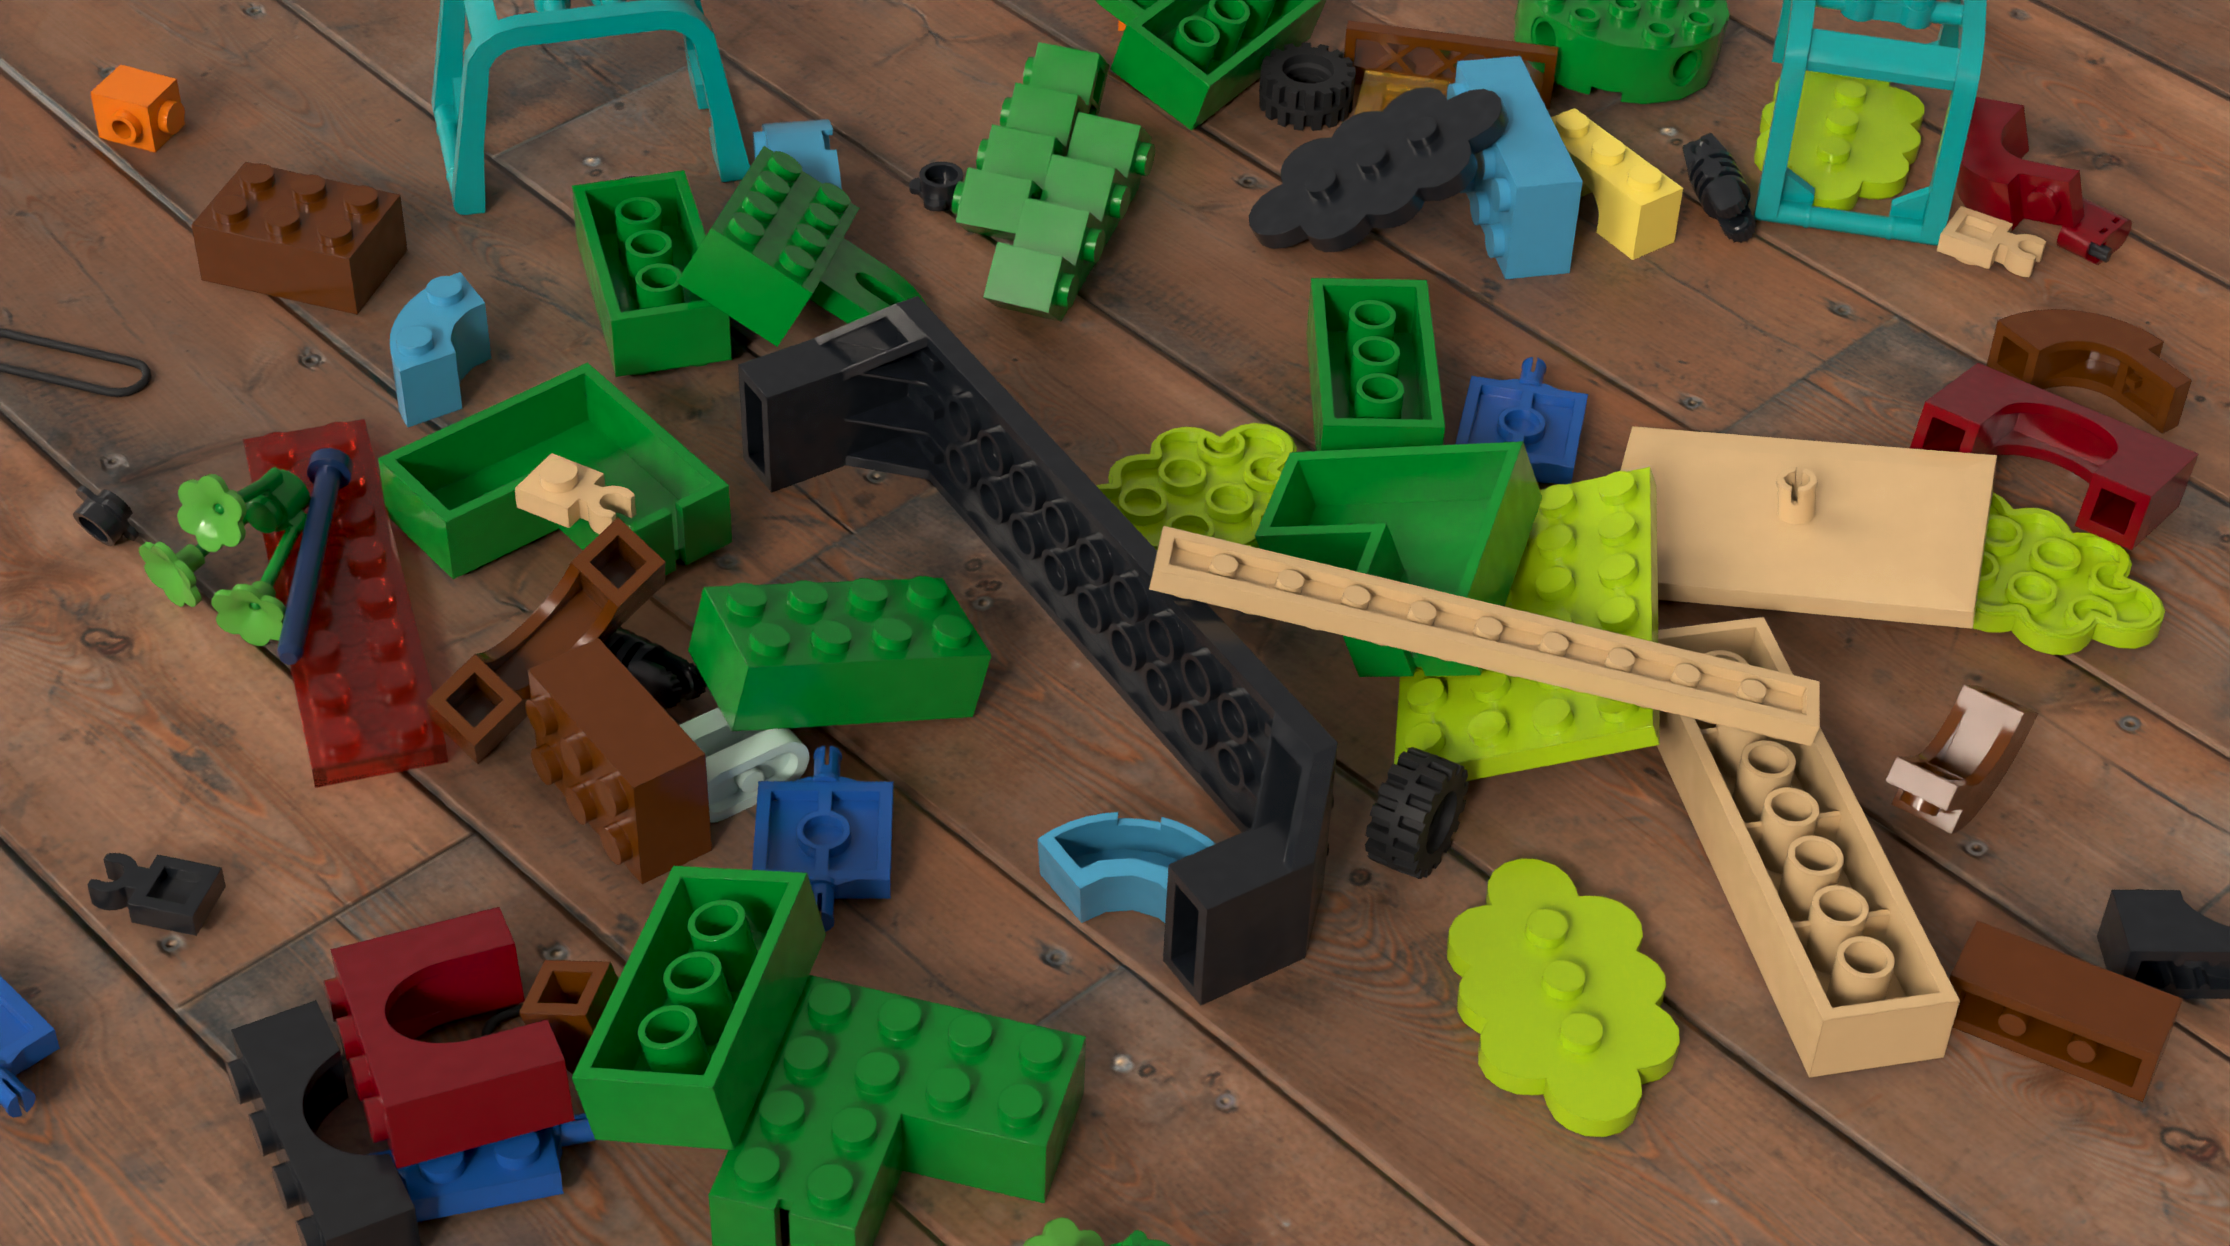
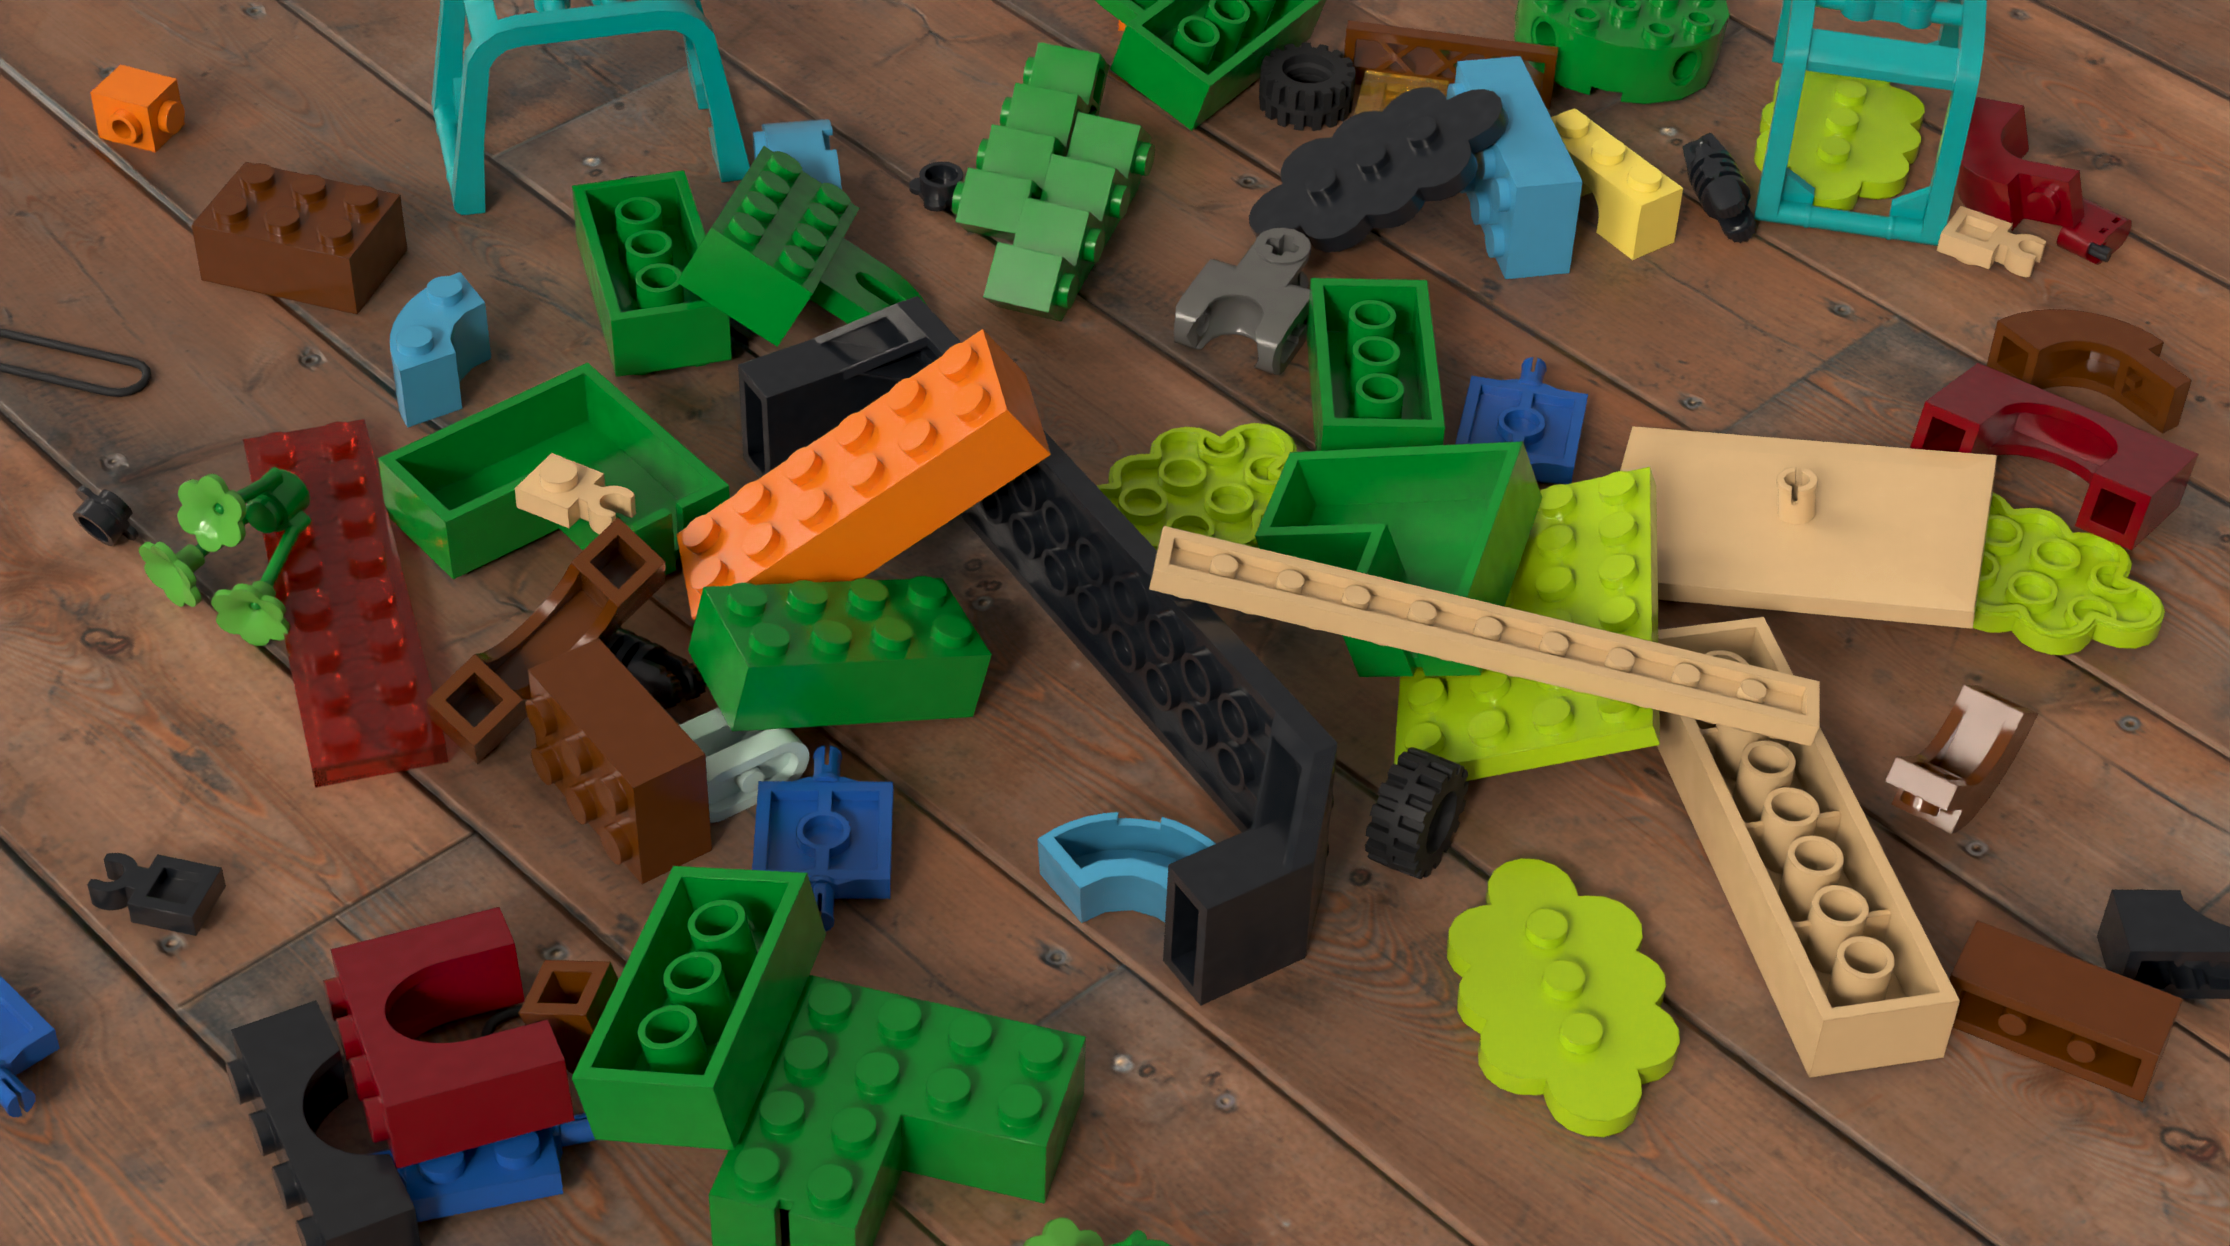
dark blue bar [277,448,353,665] -> none
none -> orange brick [676,329,1051,620]
none -> dark grey piece [1174,228,1311,375]

